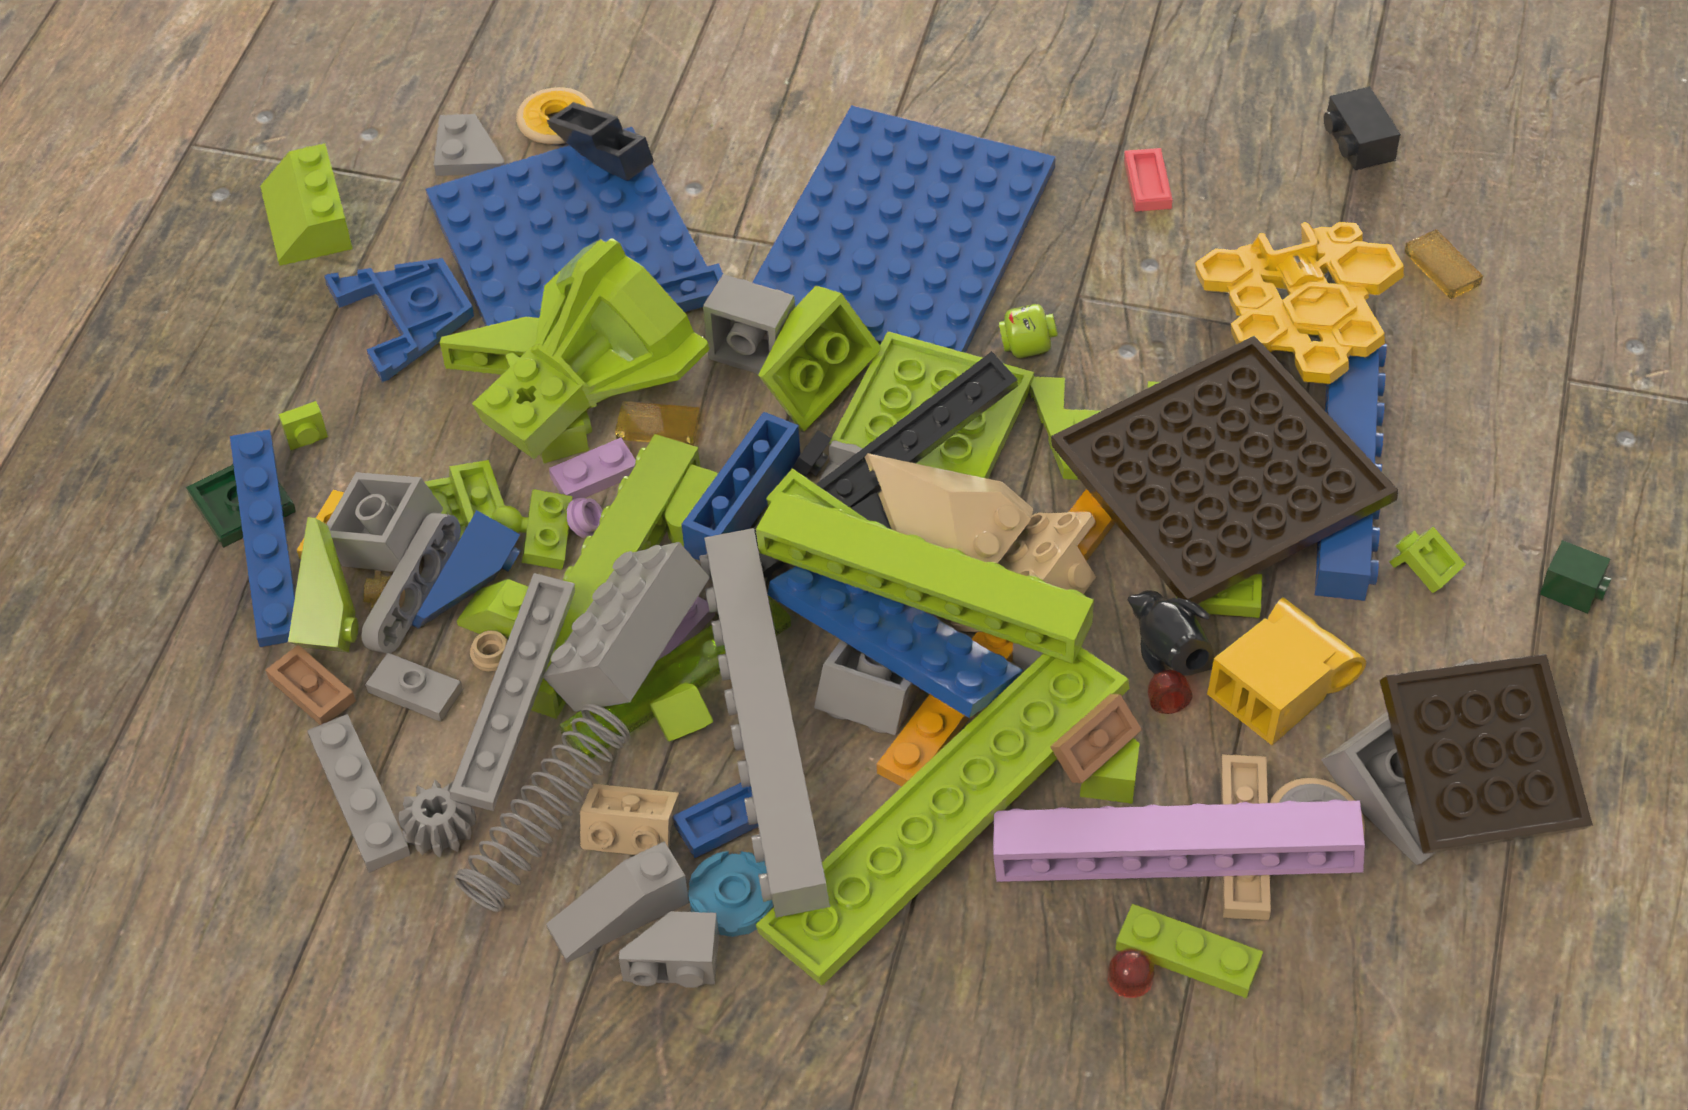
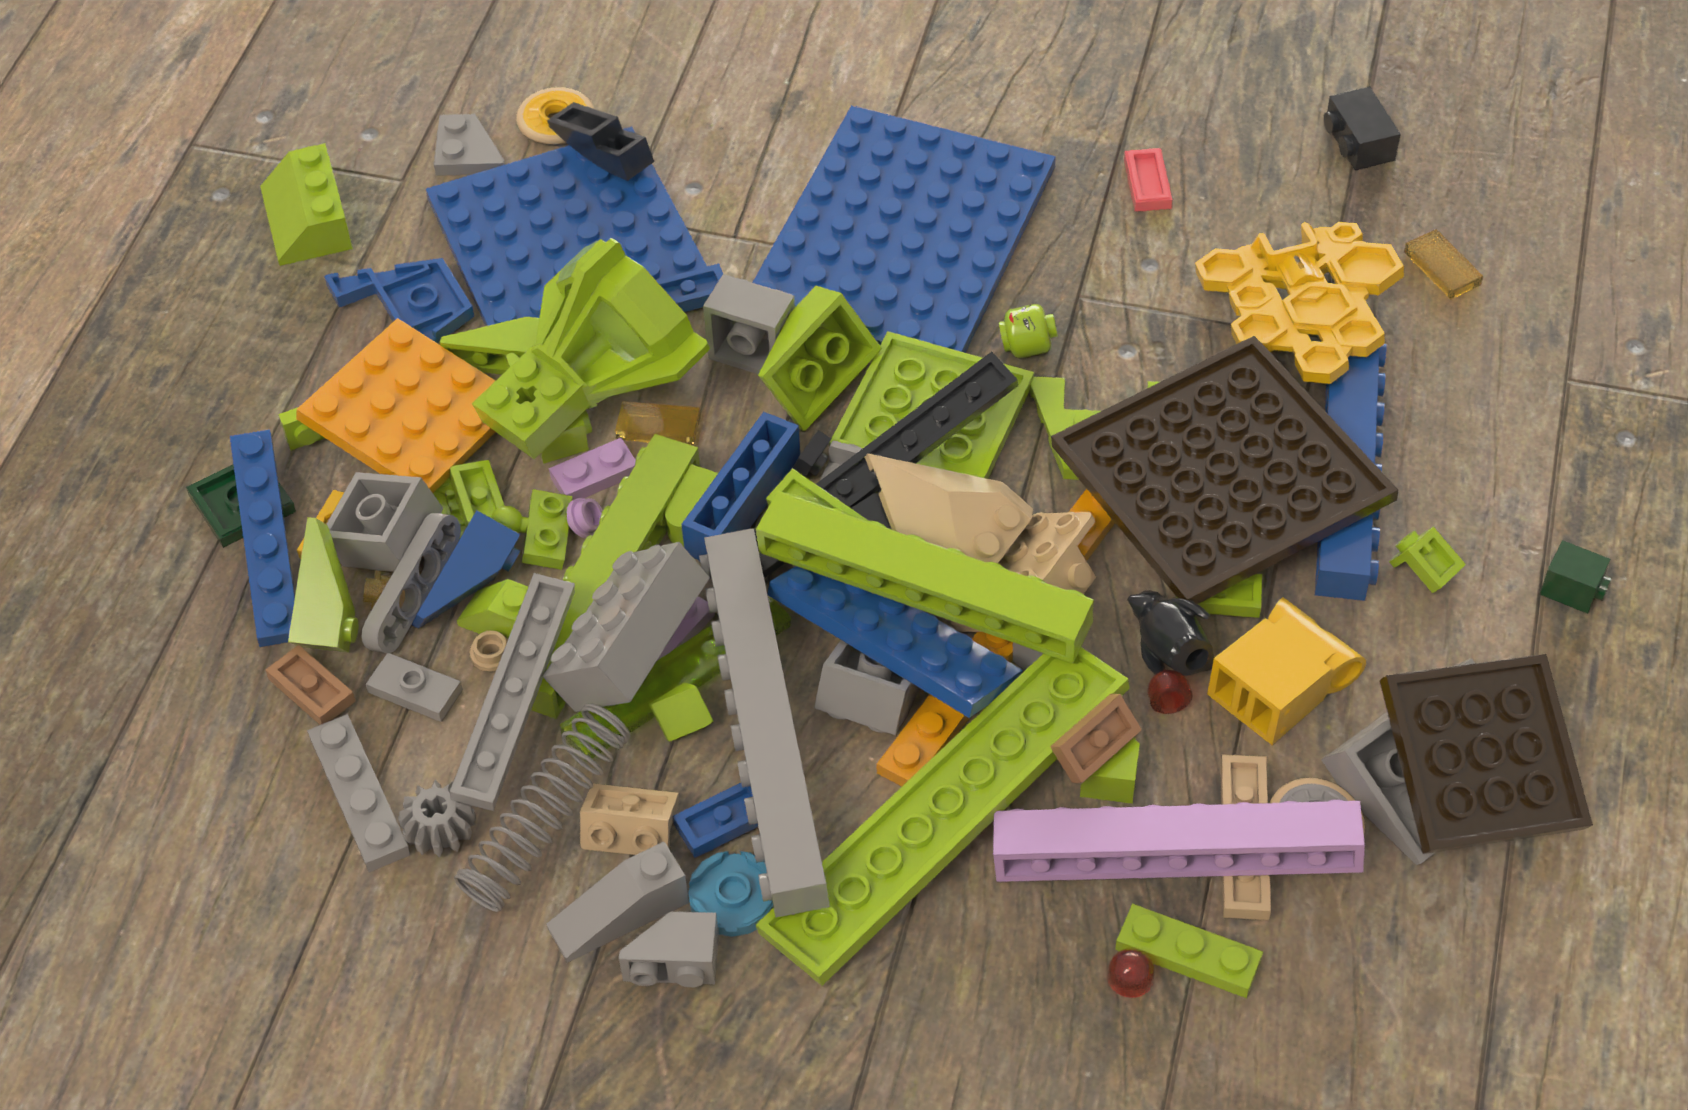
none -> light orange plate [296,318,496,493]

